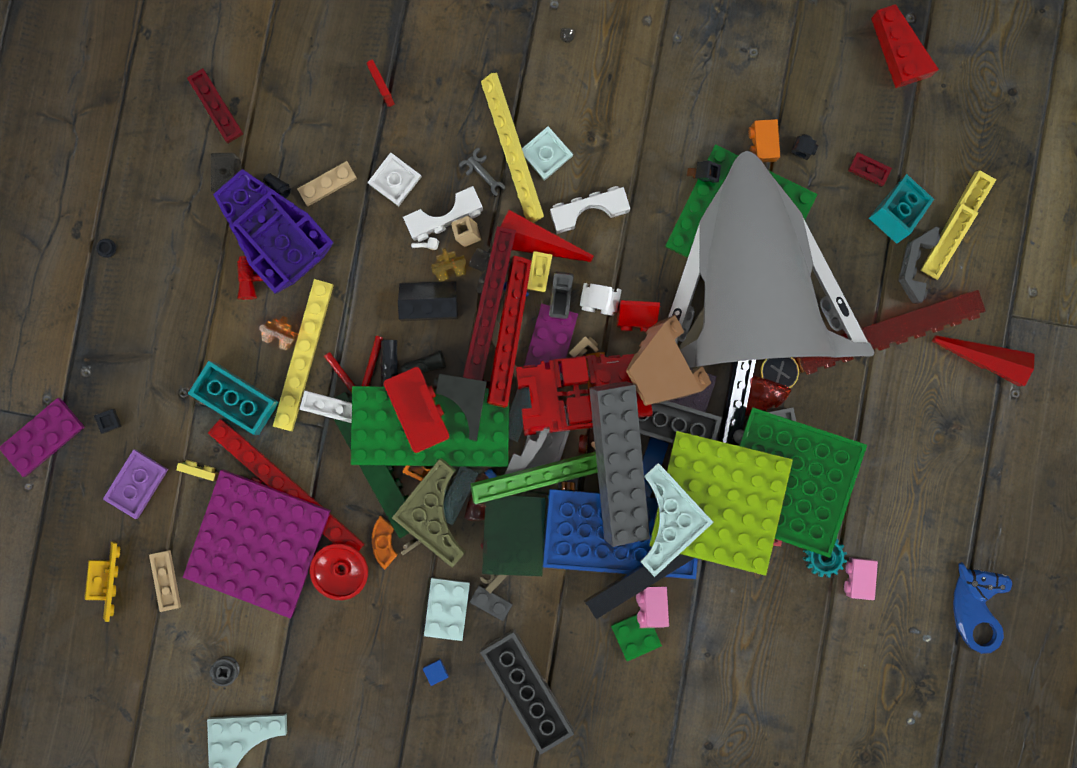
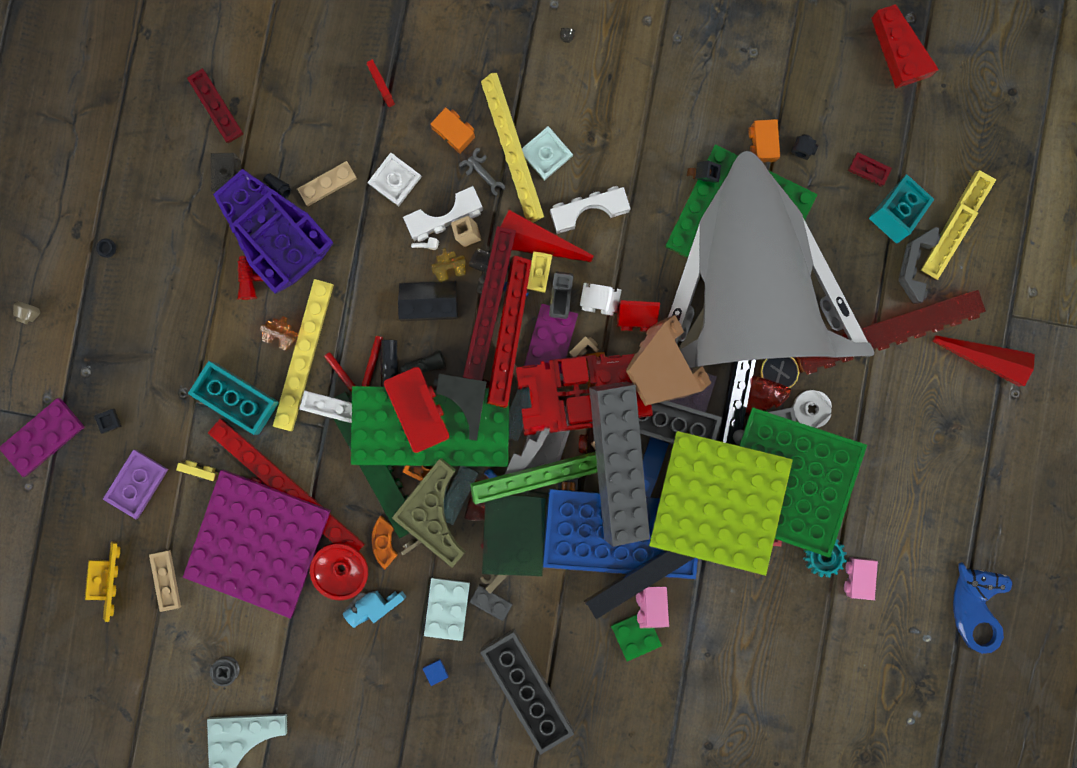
light aqua plate [641,463,713,577] -> none
none -> dark tan cone [13,301,41,324]
none -> medium azure plate [343,591,406,628]
none -> orange piece [430,107,475,154]
none -> white plate [791,390,832,428]

